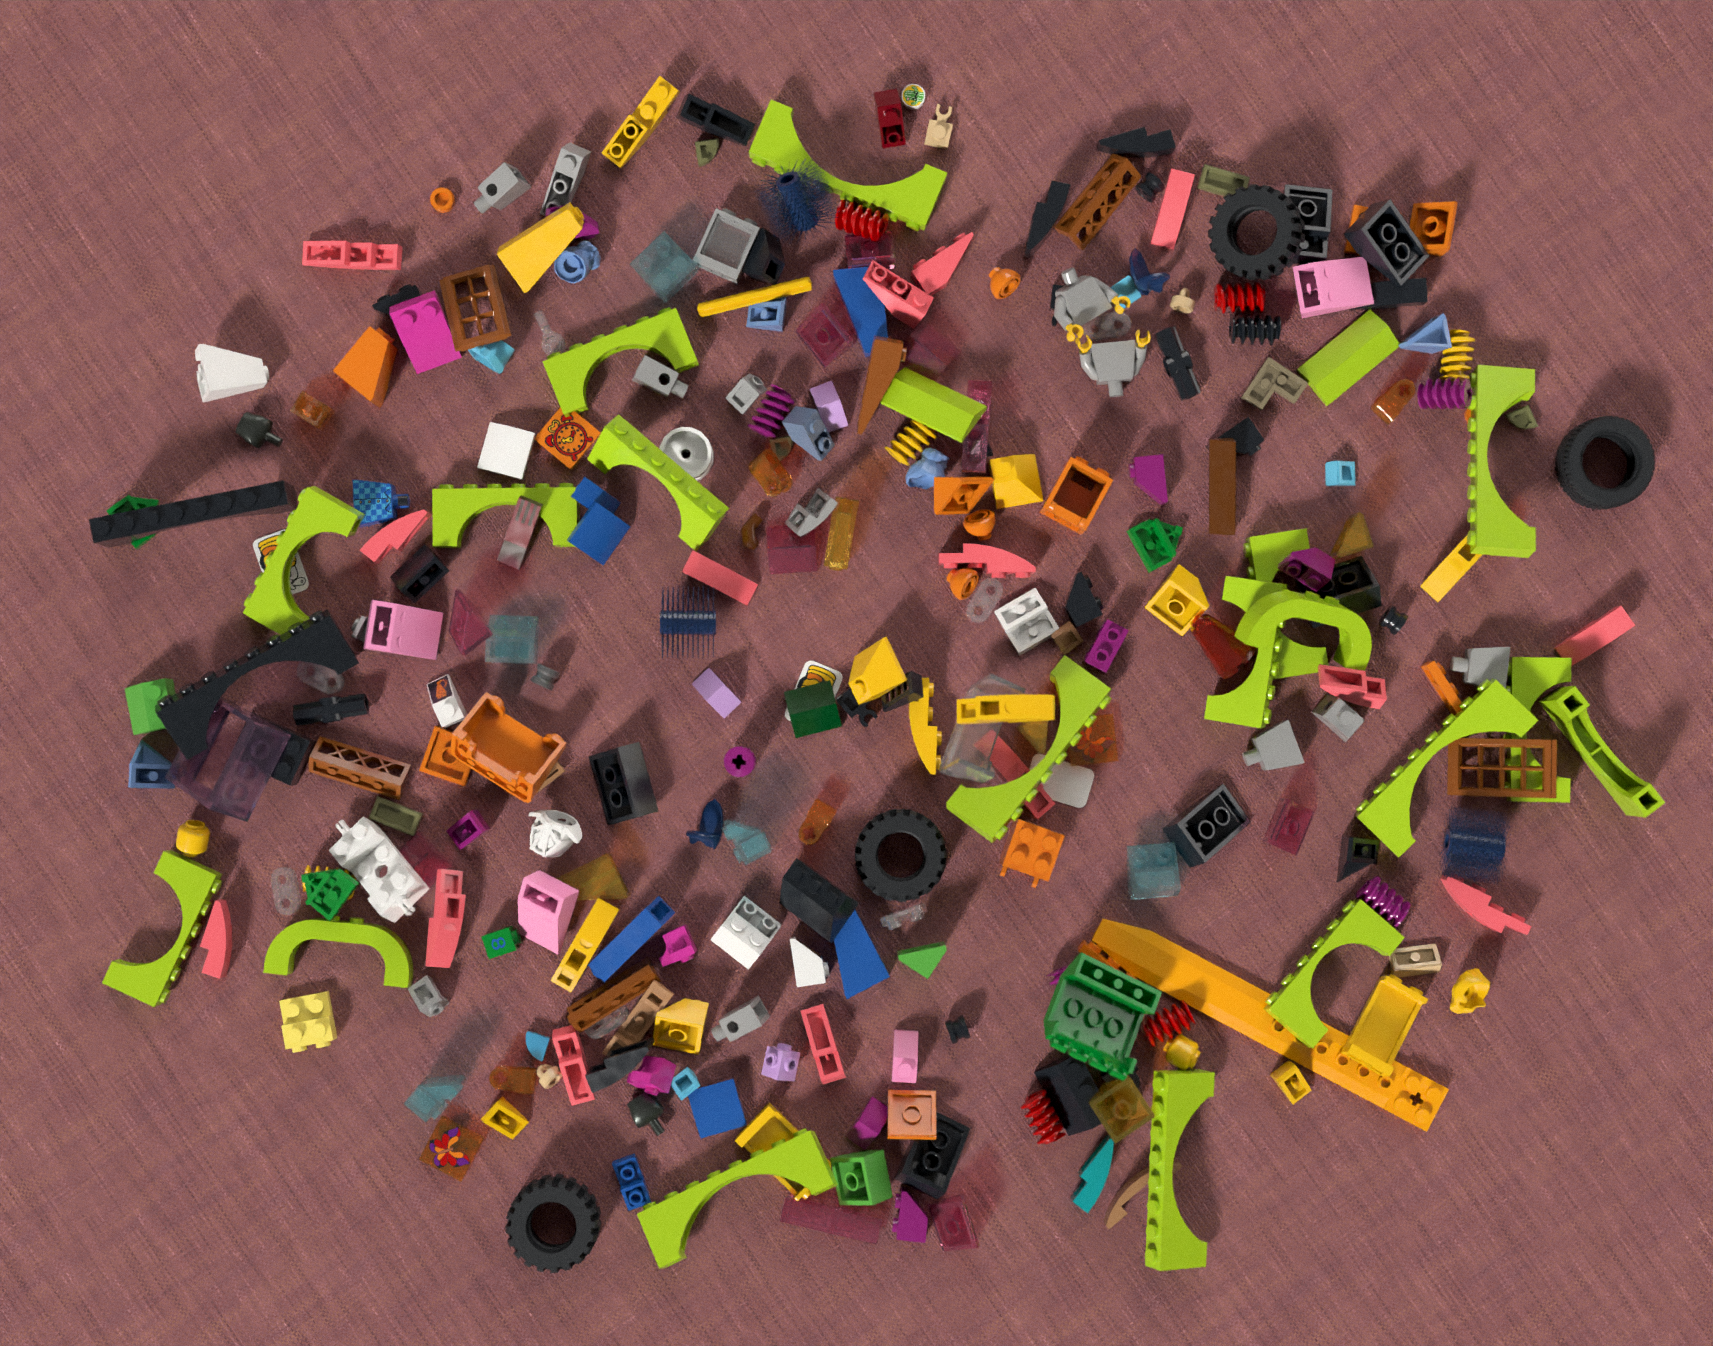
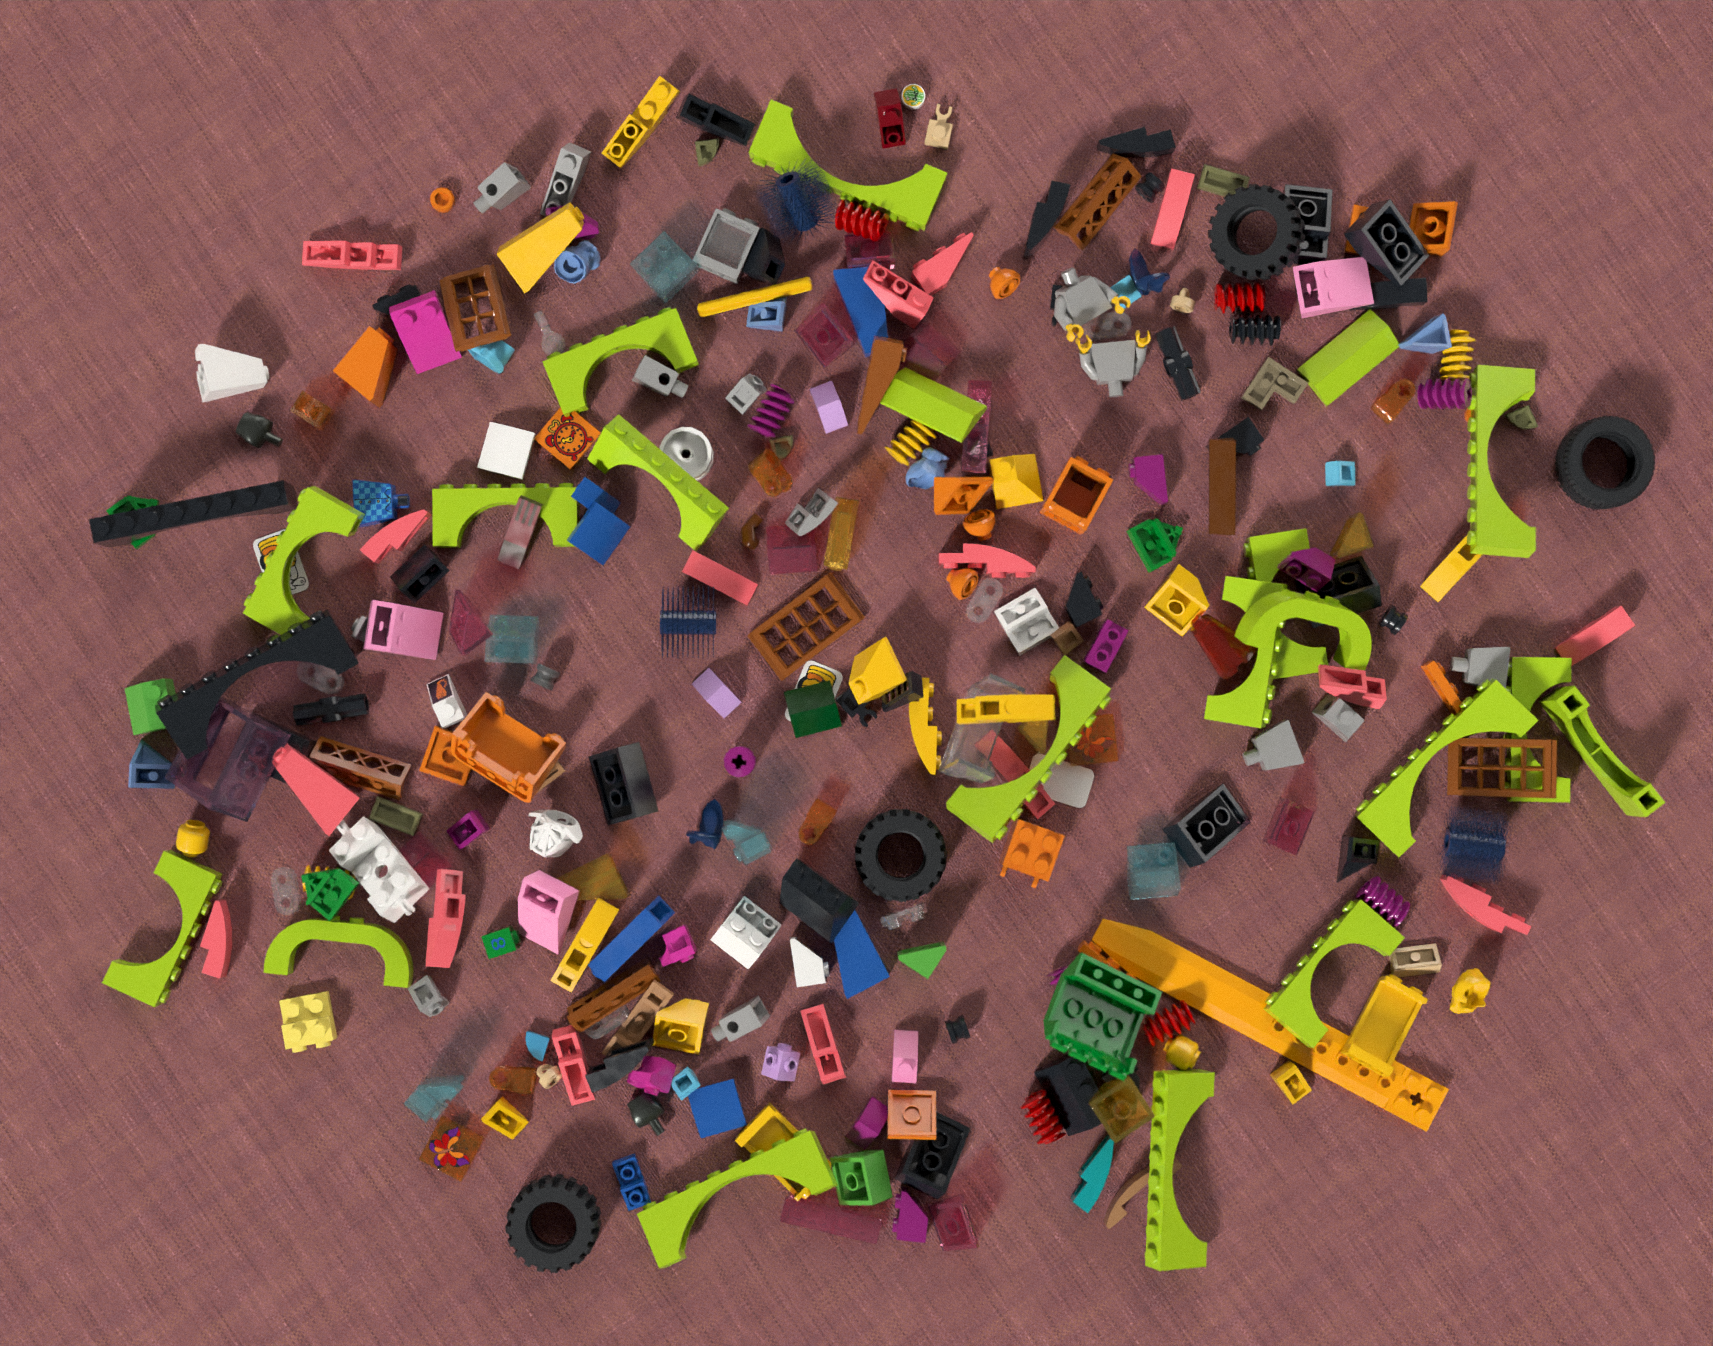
sand blue slope [782,406,835,461] -> none
none -> coral slope [272,744,359,836]
none -> dark orange piece [747,572,865,681]

